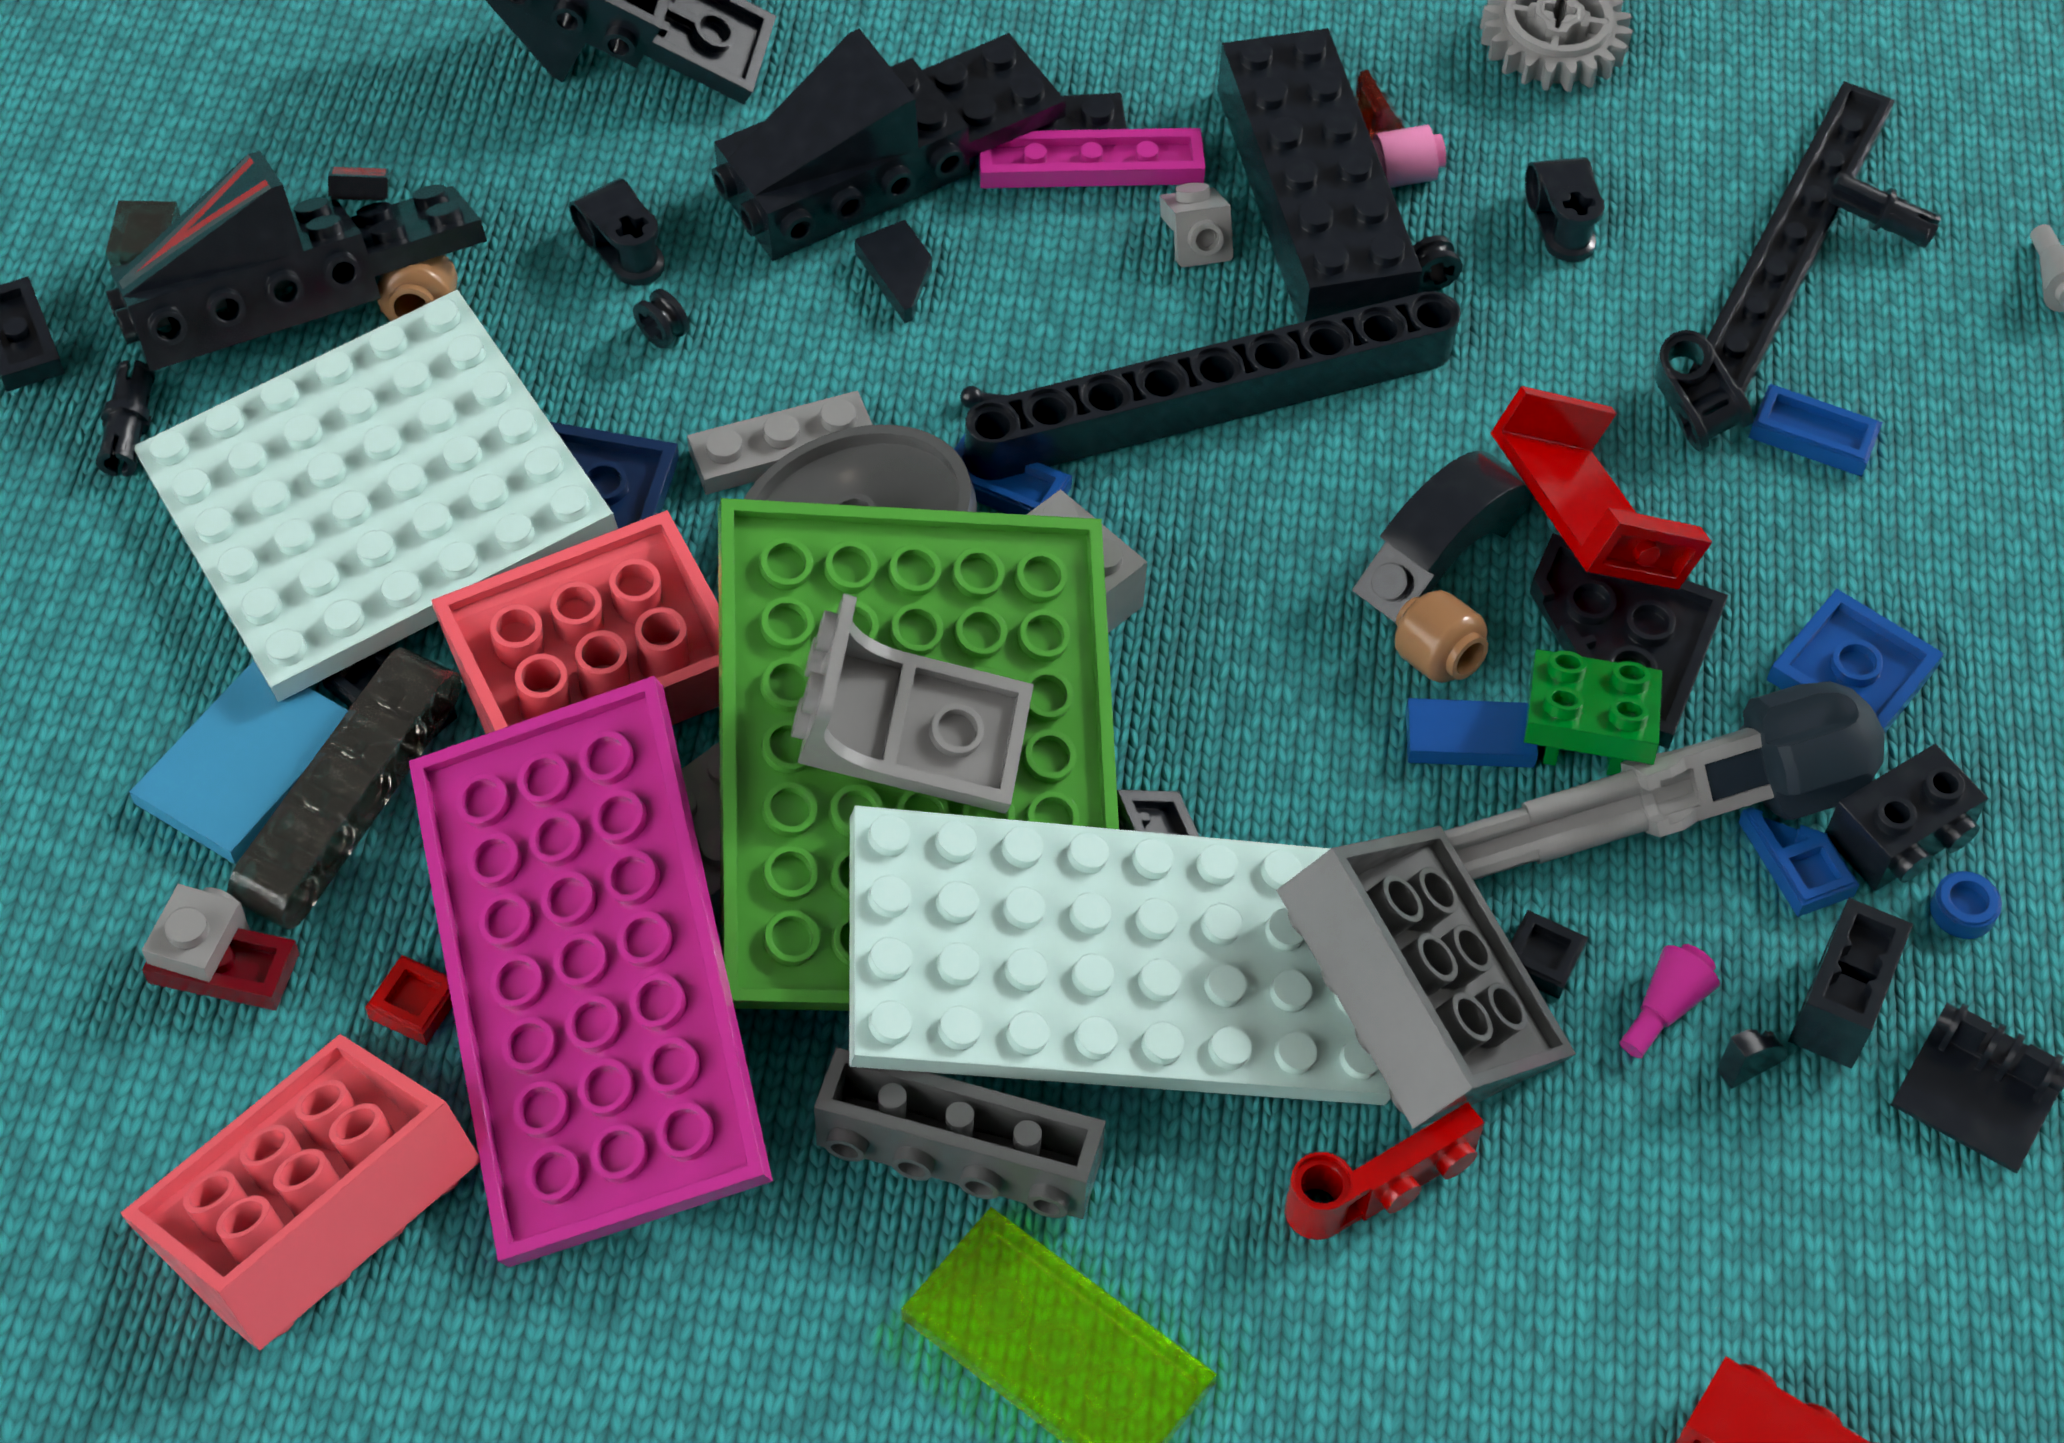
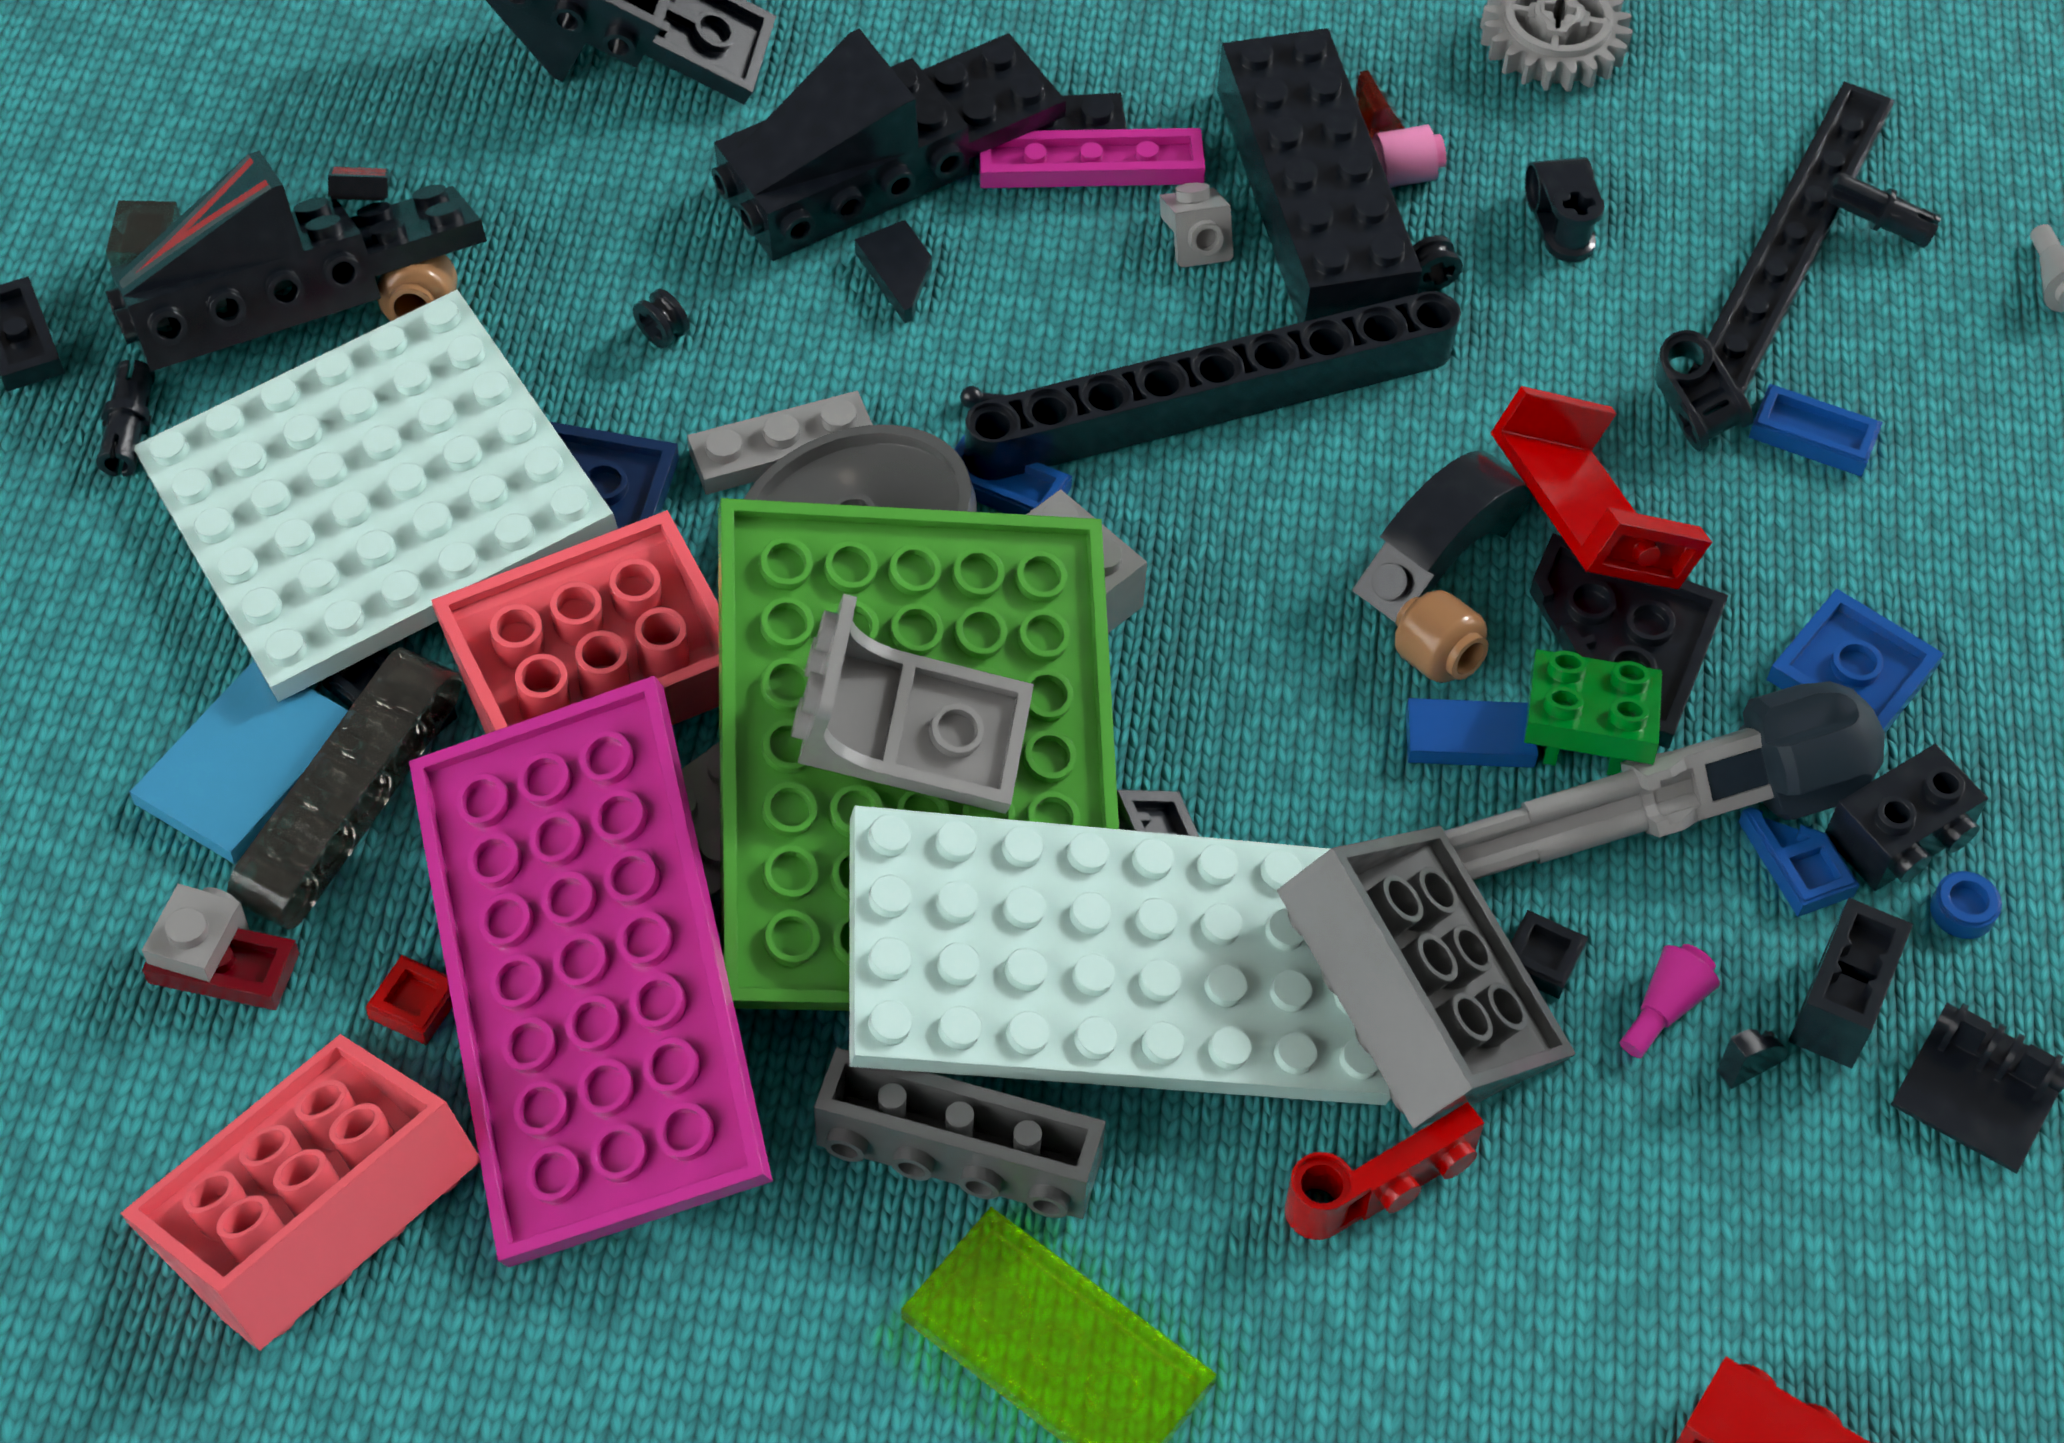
black piece [569,178,665,286] -> none

